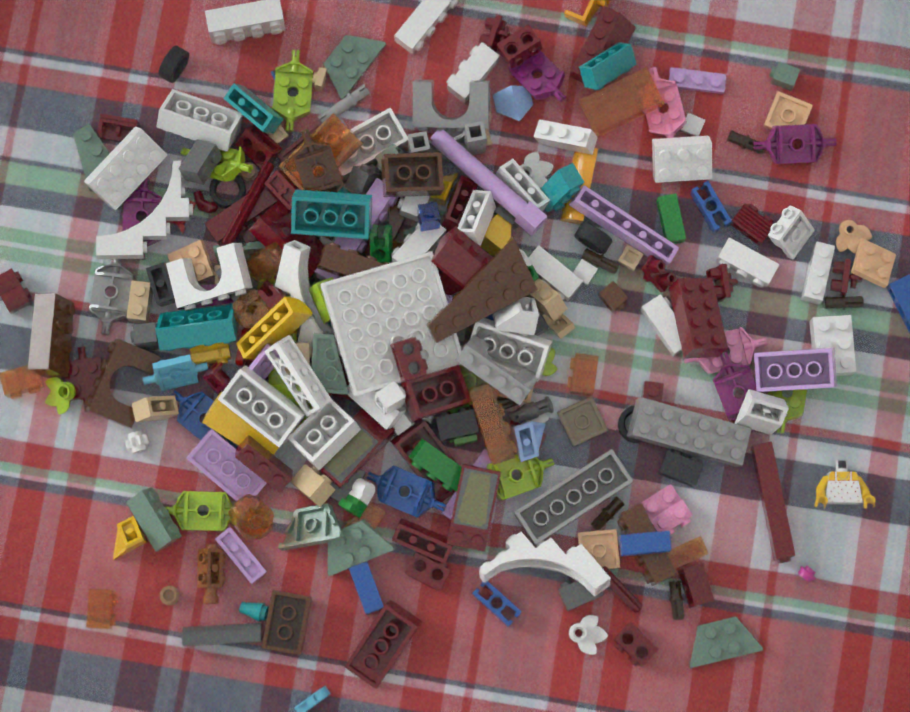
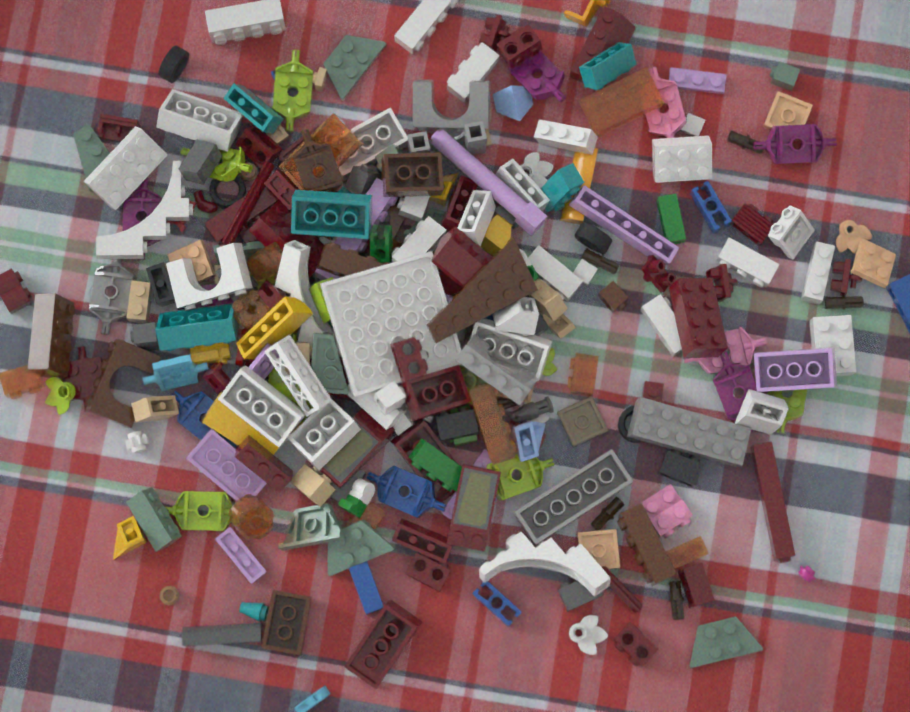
clear orange brick [86,588,118,630] -> none
dark orange brick [197,544,226,604] -> none
light grey pin [317,84,370,127] -> none
clear blue brick [417,202,441,232] -> none
tan plate [617,245,644,271] -> none
blue piece [619,531,671,556] -> none
torso [814,461,876,509] -> none

